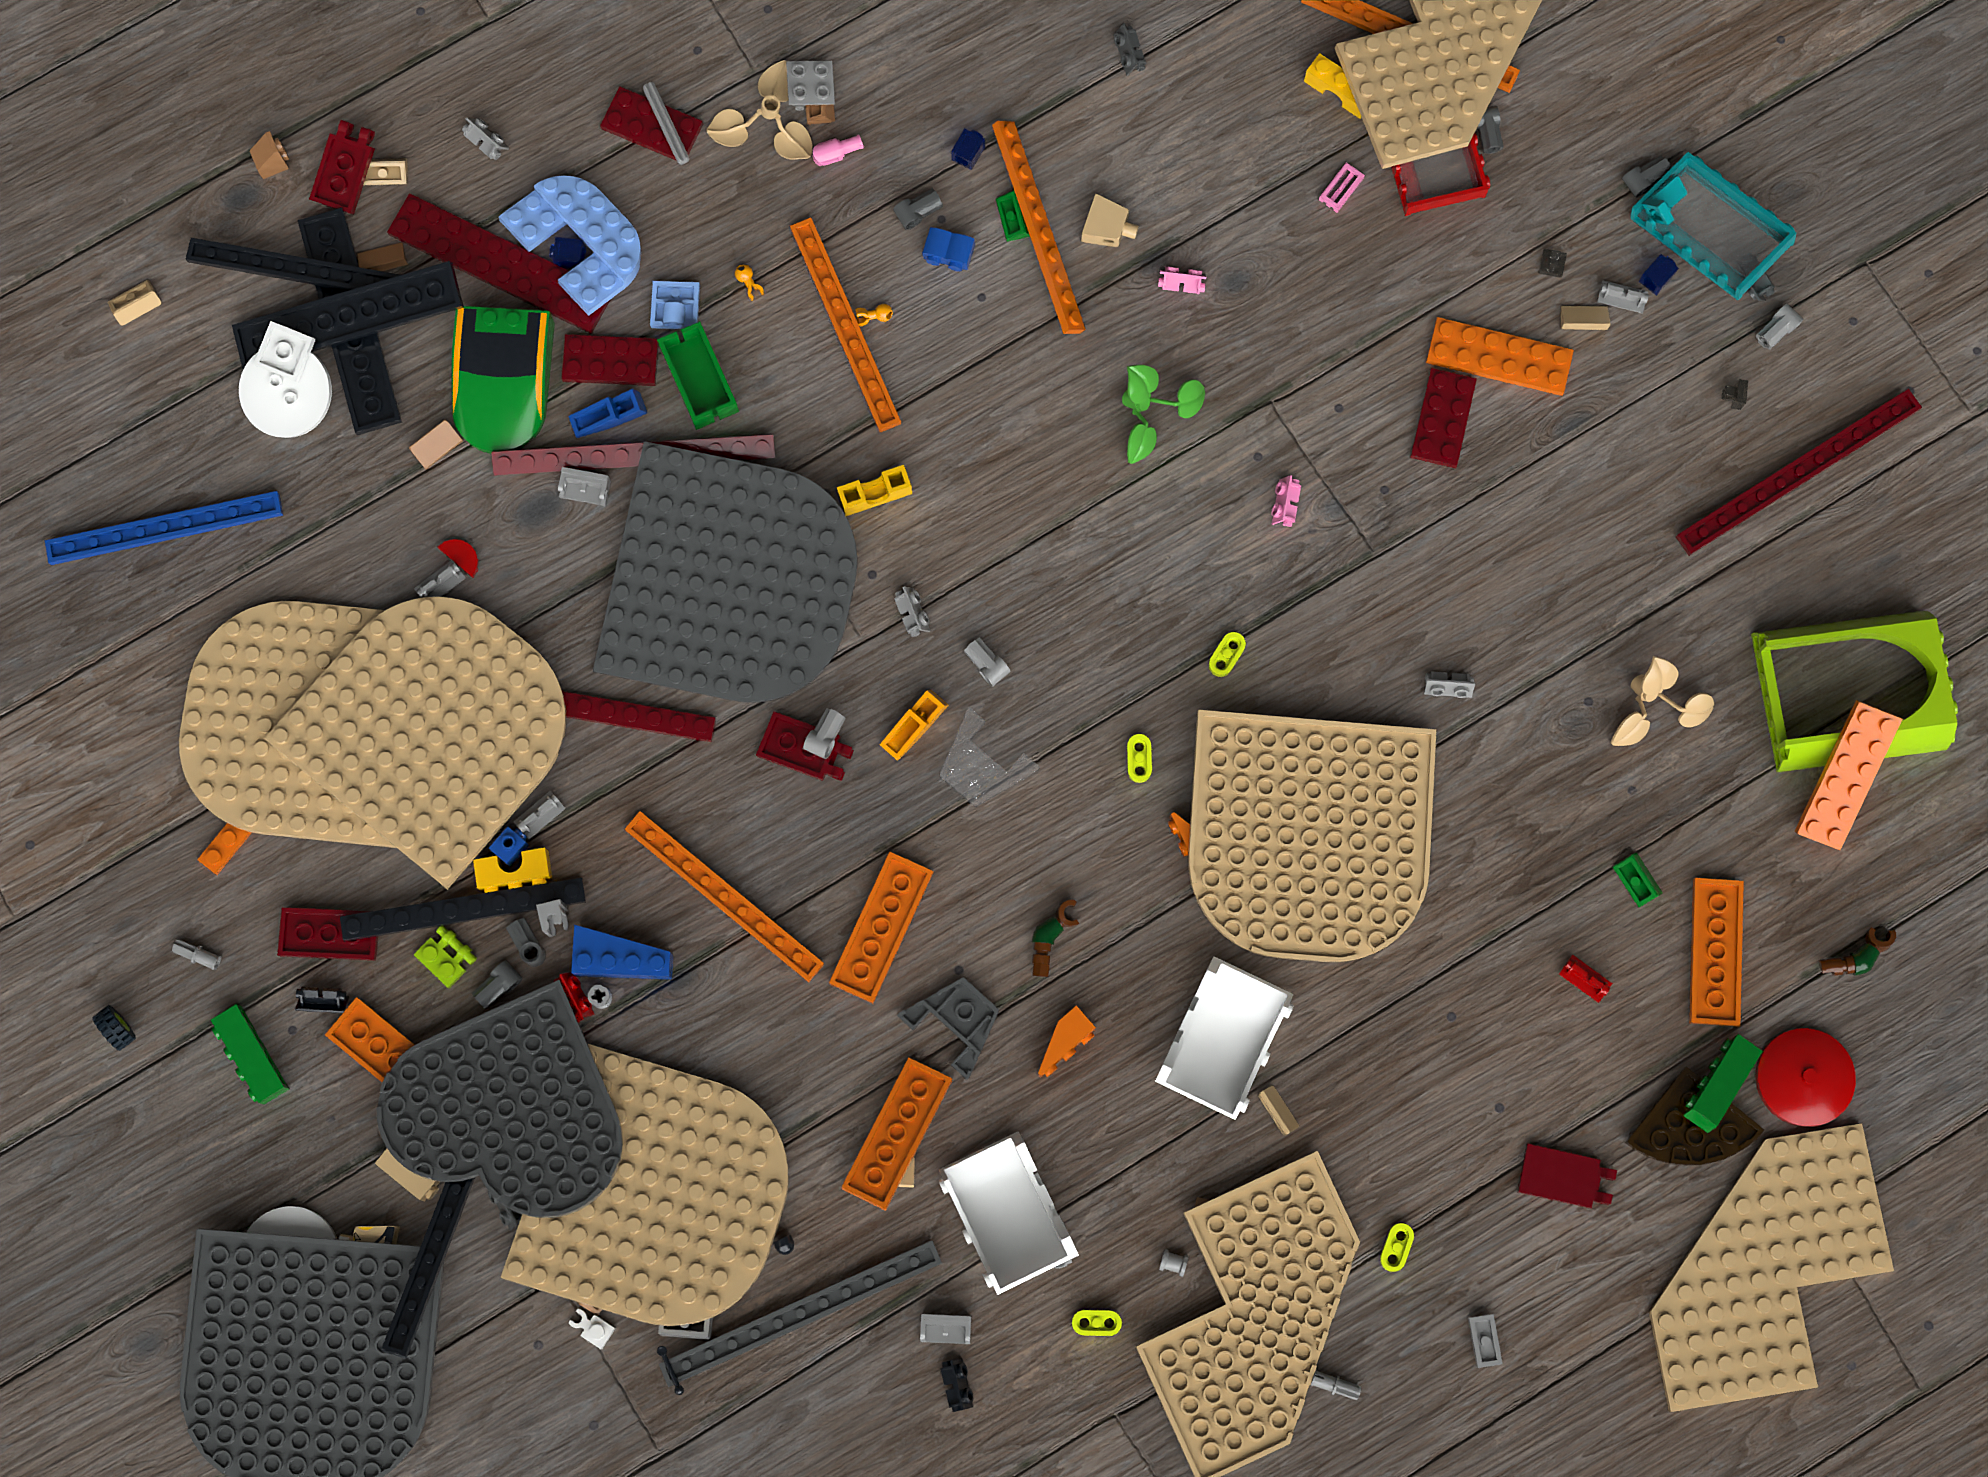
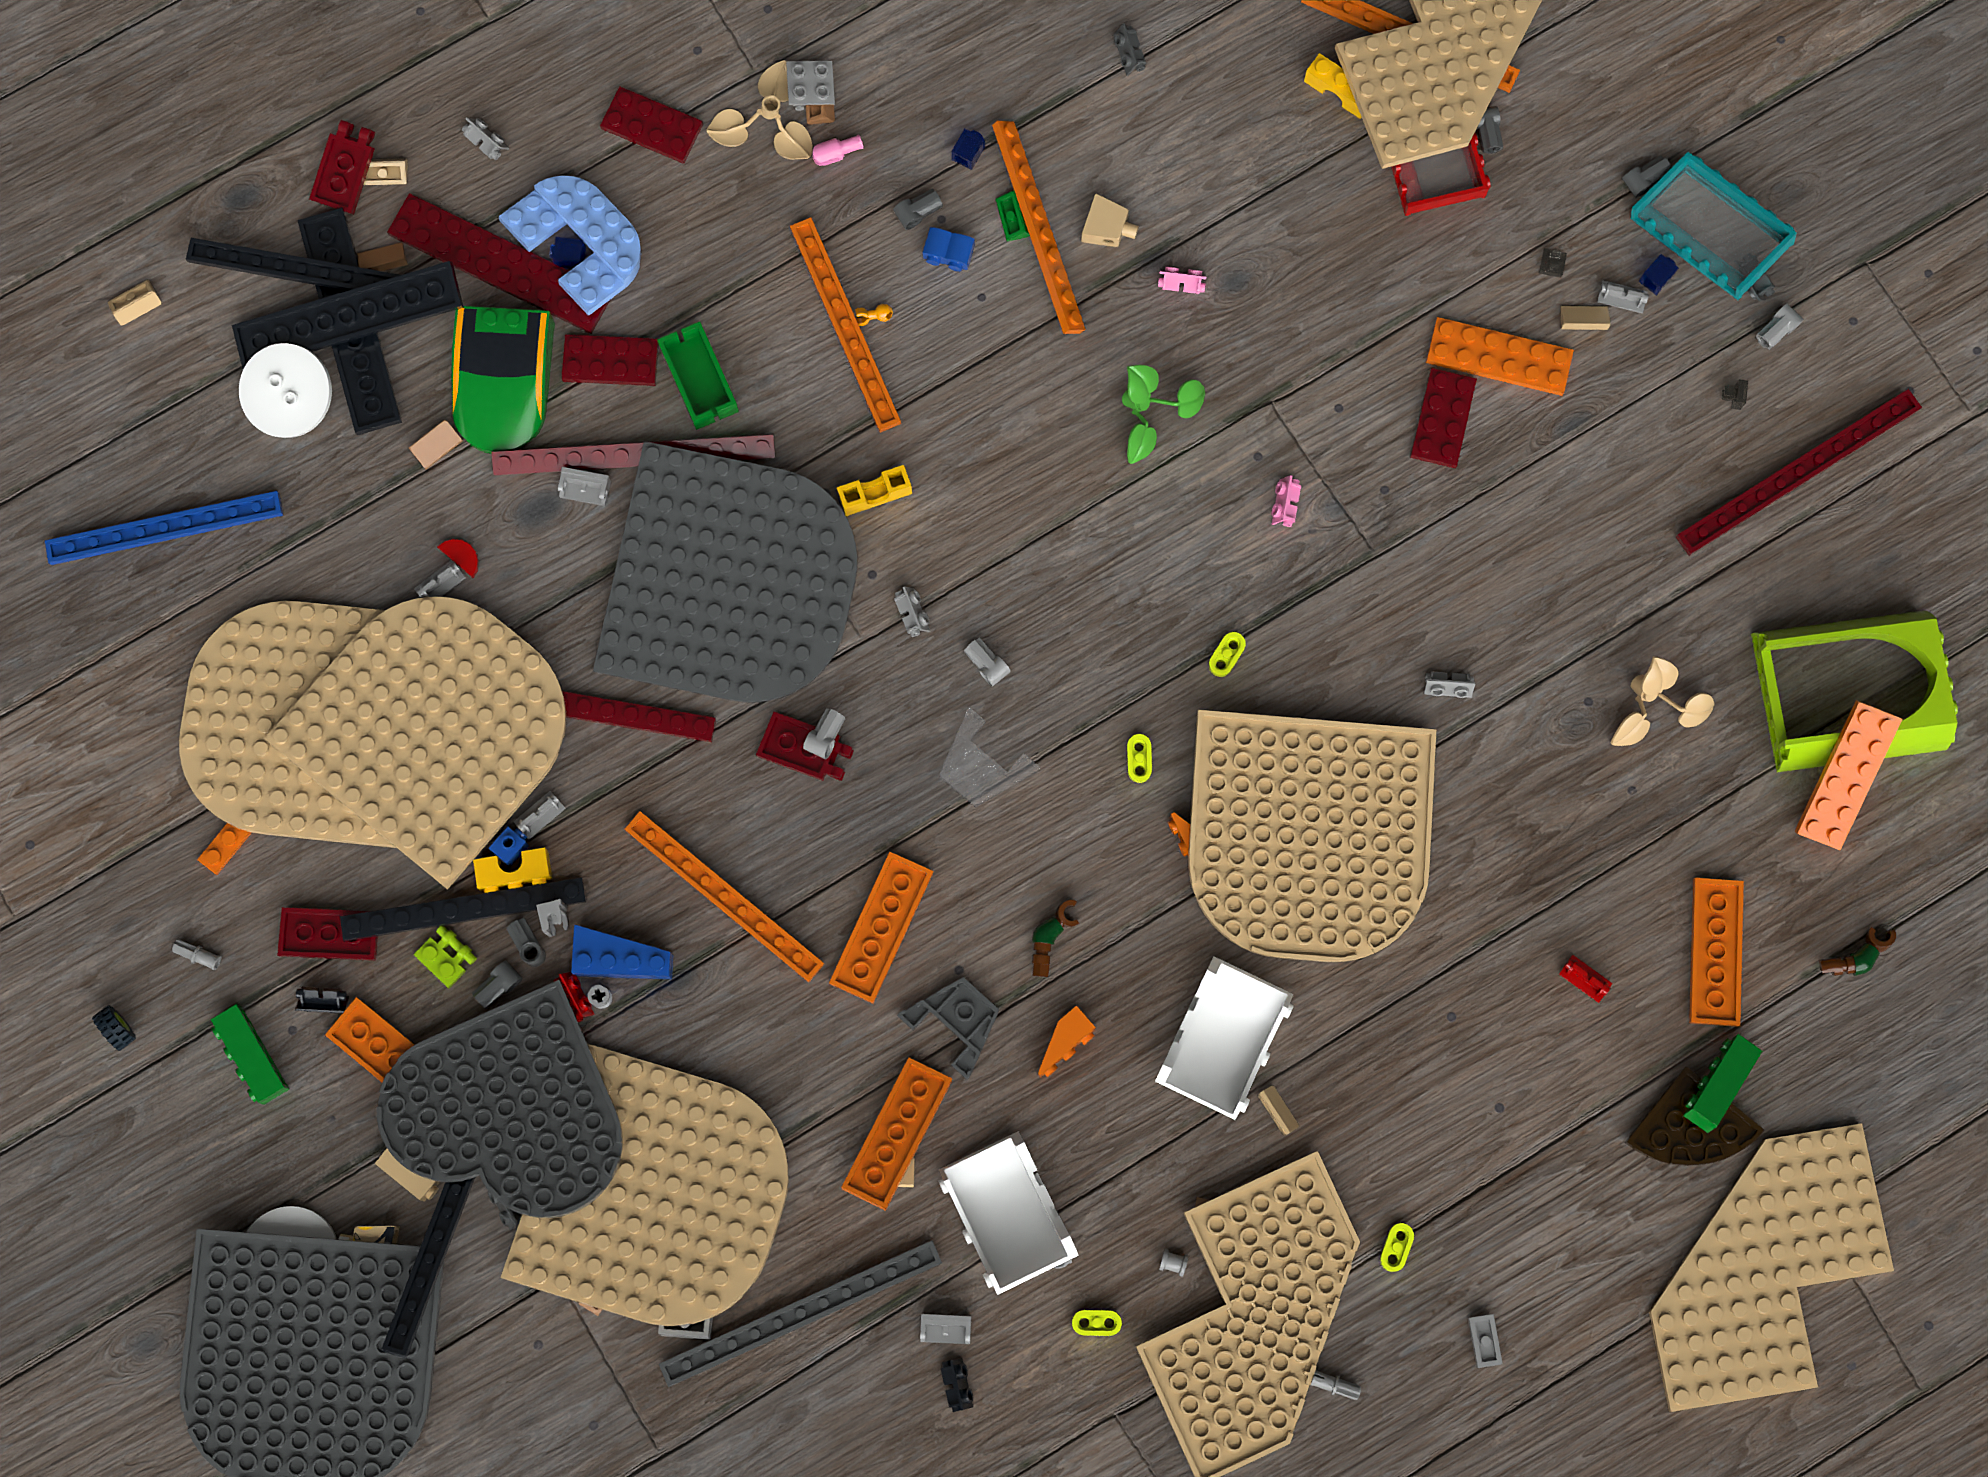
medium nougat slope [250,131,289,179] -> none
white tile [253,321,316,383] -> none
blue slope [568,389,648,438] -> none
white plate [568,1309,616,1349] -> none
light grey axle [643,82,689,165] -> none
light blue plate [650,281,700,329] -> none
black hinge [657,1346,684,1395] -> none
light orange arm [735,264,764,301] -> none
black hinge [773,1235,794,1255] -> none
light orange slope [880,690,949,760] -> none
bright pink tile [1319,162,1365,213] -> none
dark red tile [1517,1144,1617,1209] -> none
green slope [1613,853,1663,908] -> none
teal bracket [1642,176,1687,225] -> none
red dish [1755,1028,1856,1127] -> none

